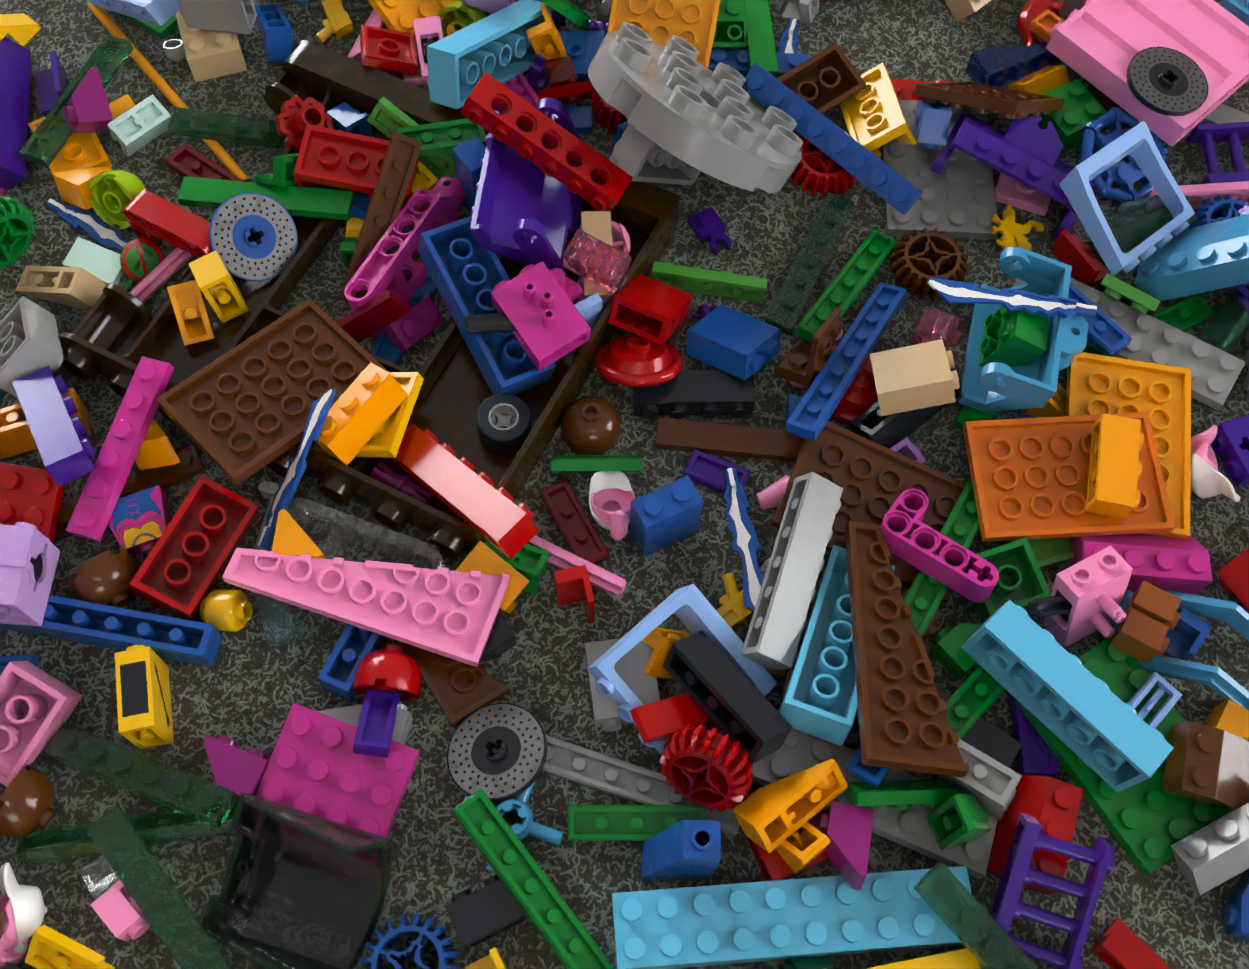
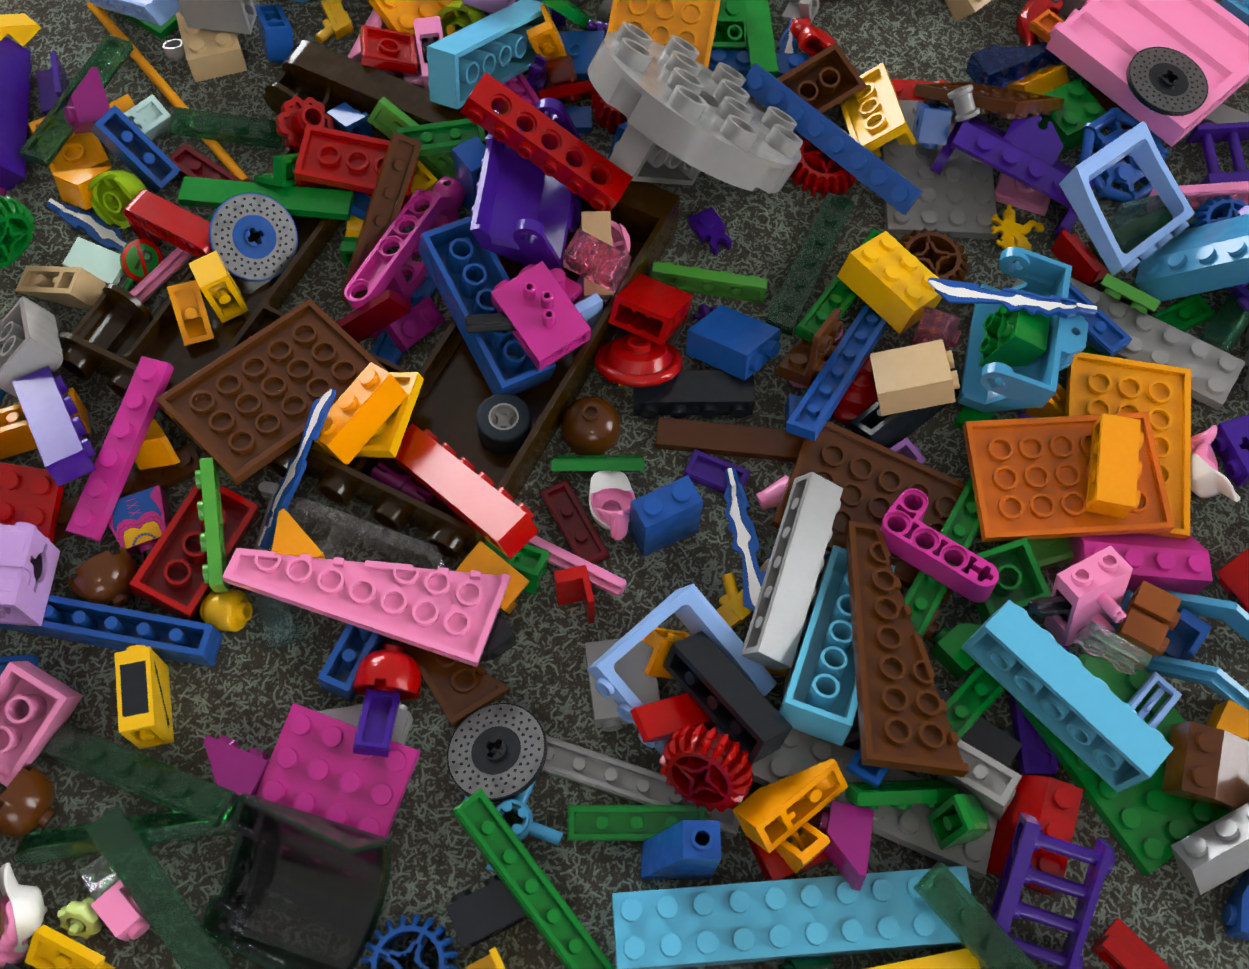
none -> yellowish green piece [57,897,102,939]
none -> blue brick [90,105,180,194]
none -> bright green plate [195,457,229,593]
none -> red animal [790,17,836,57]
none -> yellow brick [837,231,942,334]
none -> light grey bush [947,84,981,122]
none -> clear plate [1073,621,1152,675]

